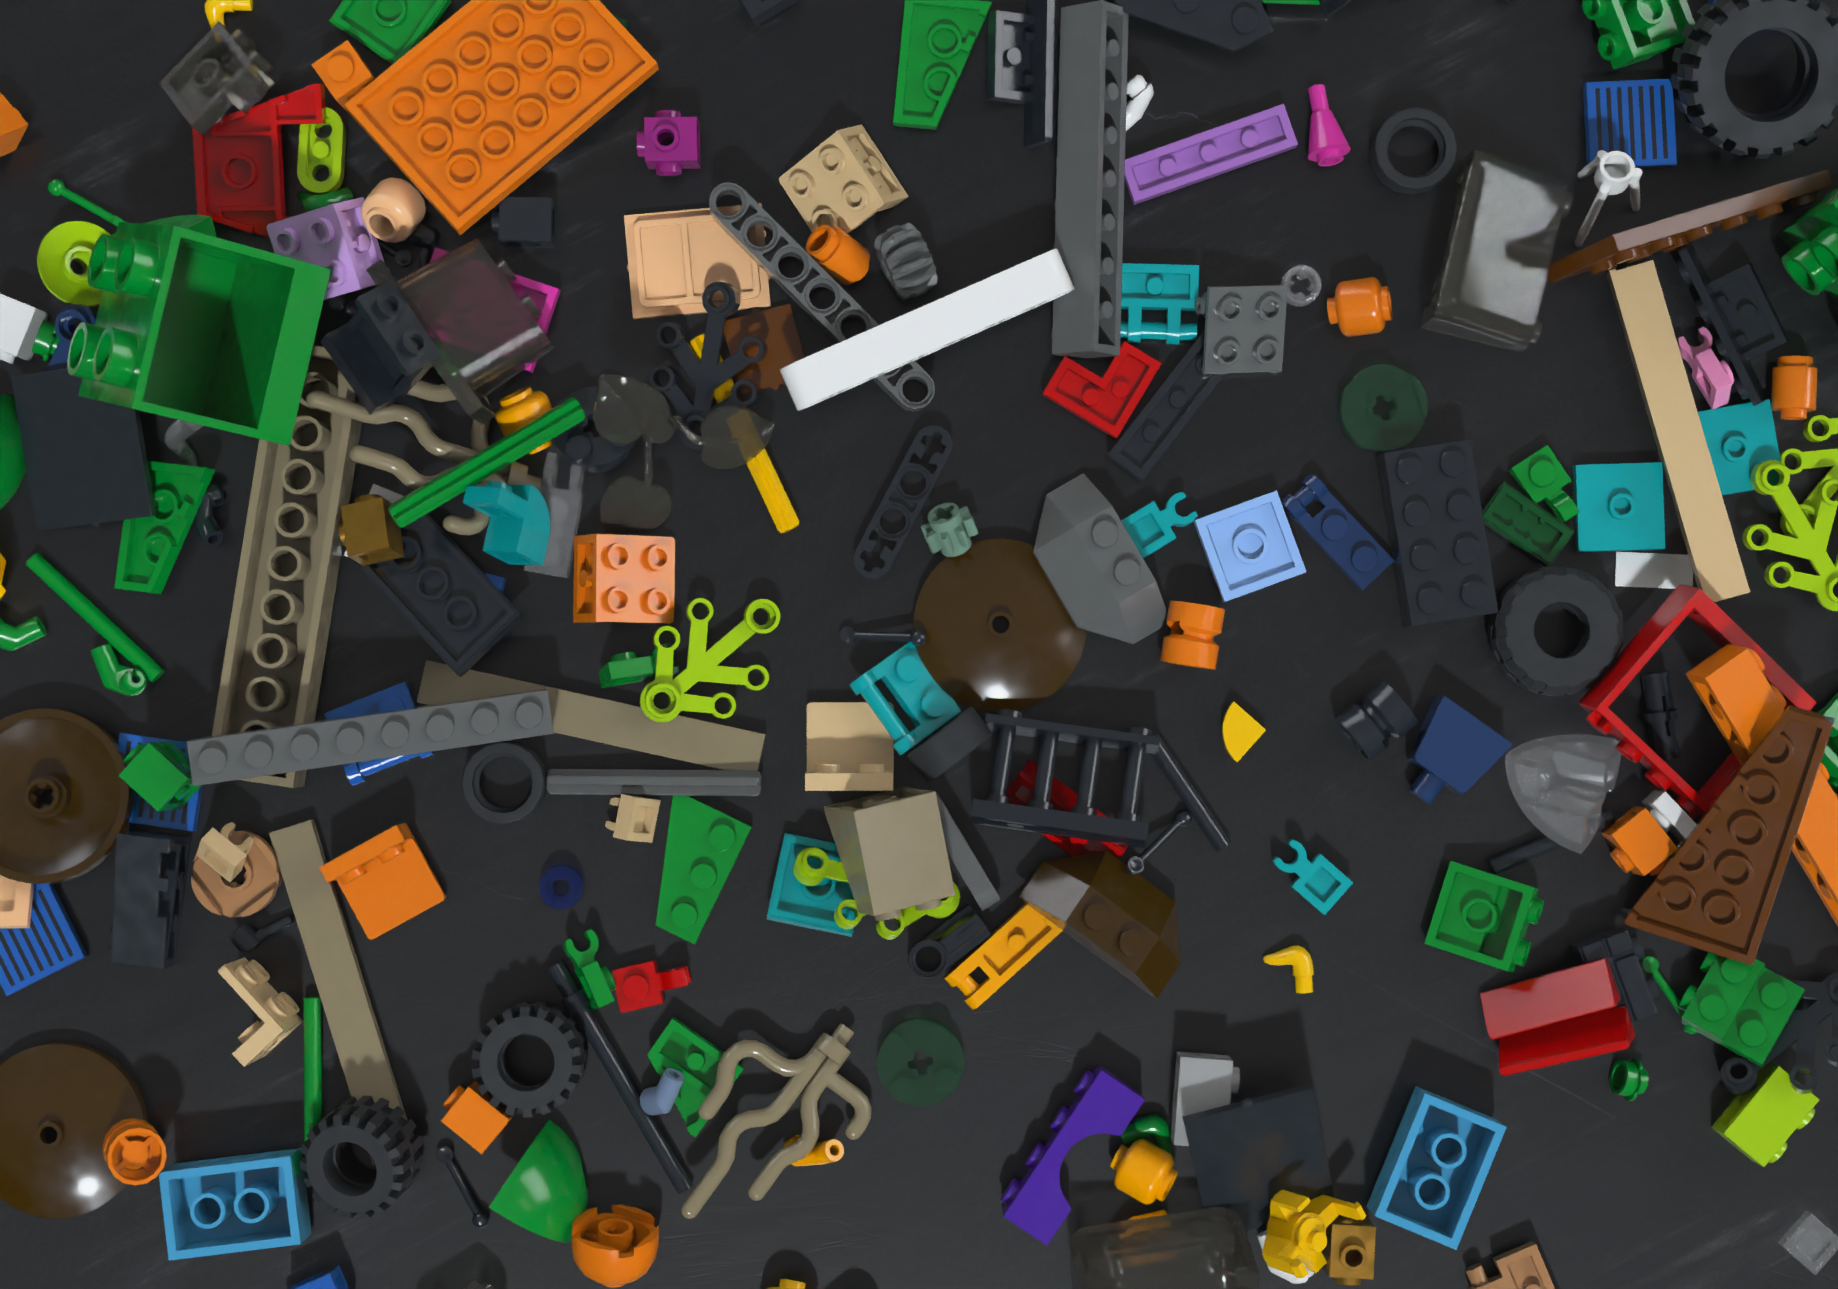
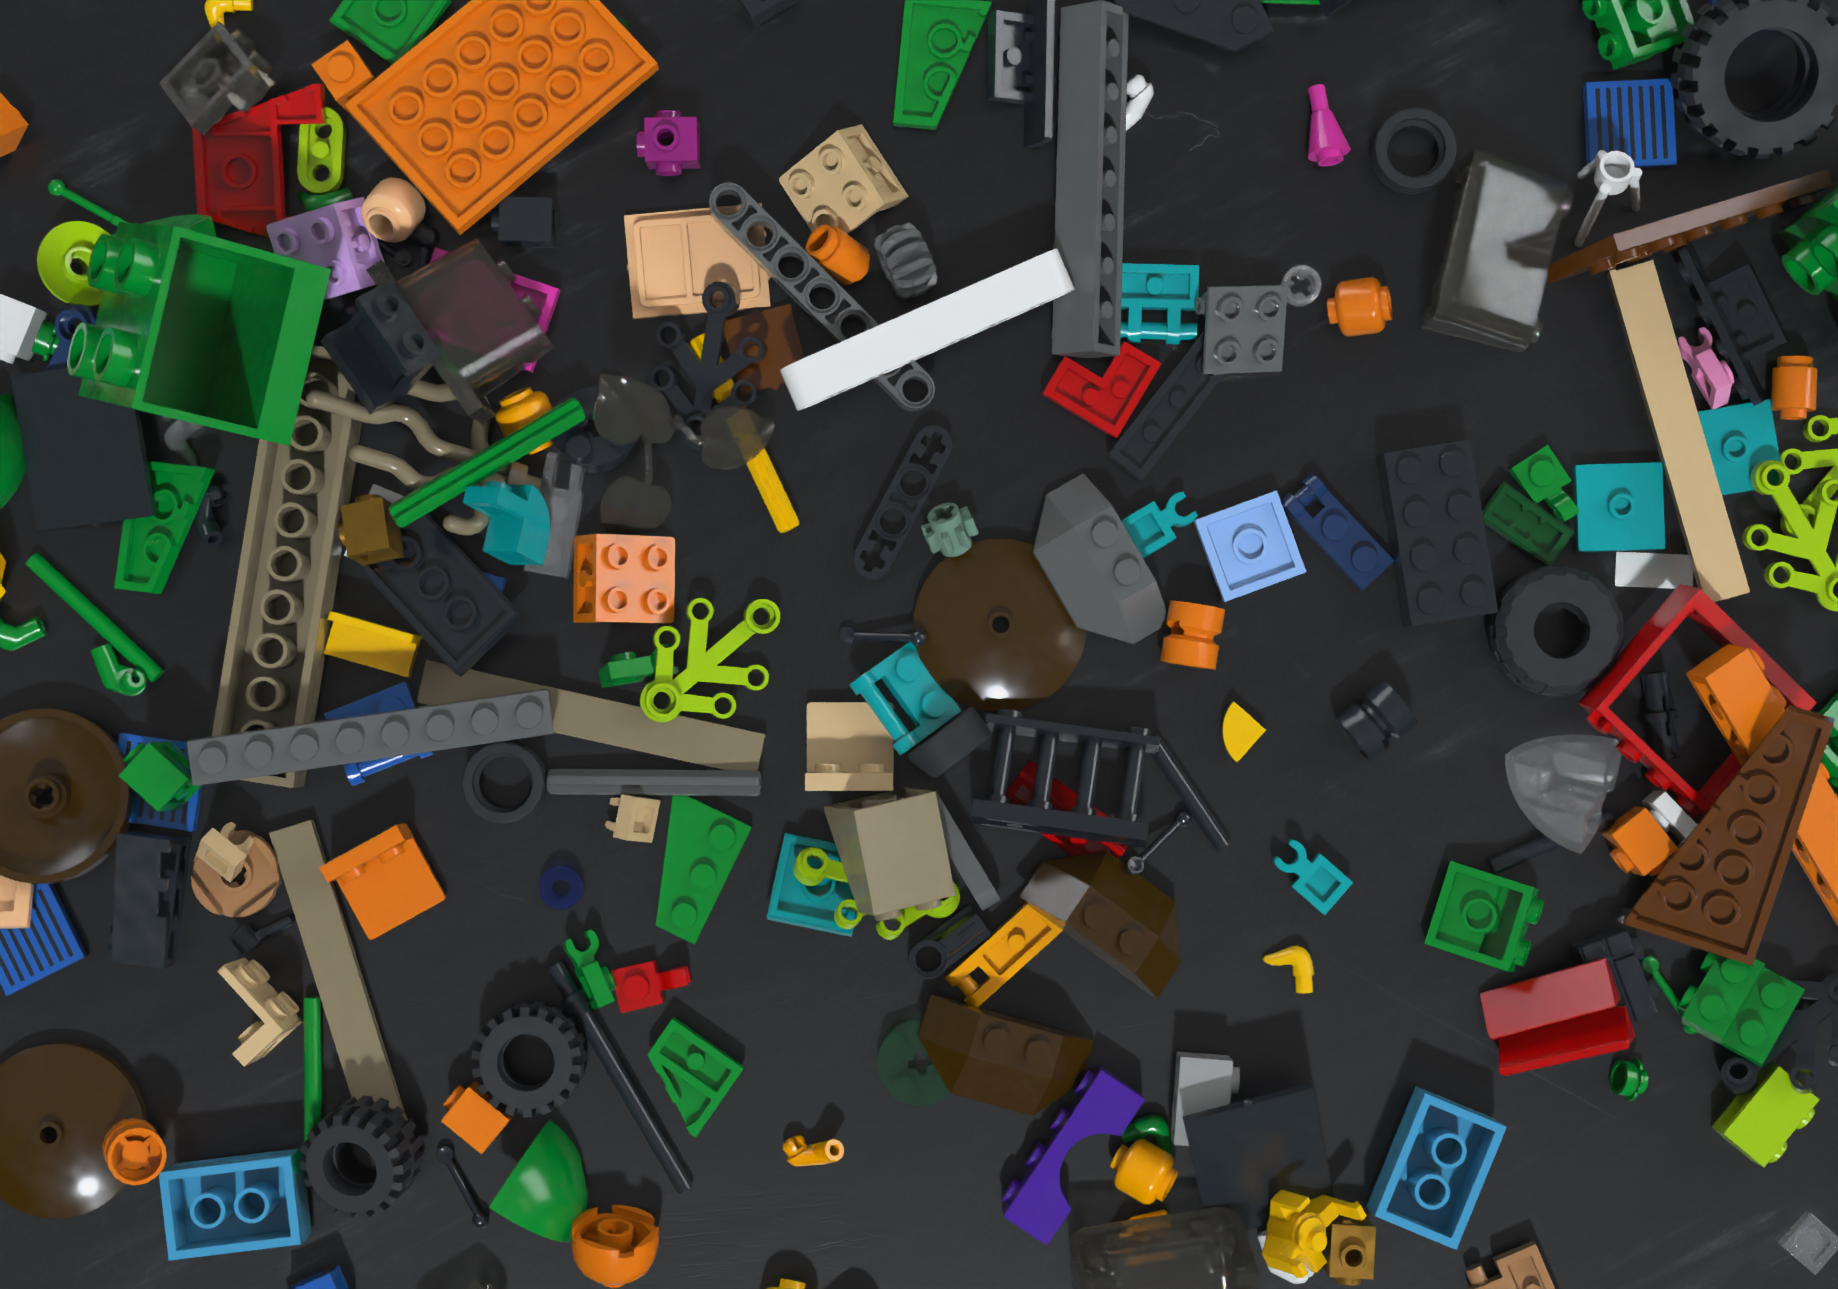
sand blue arm [640,1068,685,1115] -> none
dark tan plant [681,1023,872,1219] -> none
medium lavender plate [1124,104,1298,205] -> none
clear green plate [1339,364,1428,452] -> none
dark blue torso [1407,696,1512,805] -> none
none -> yellow panel [324,611,422,677]
none -> dark brown wedge [917,993,1094,1116]

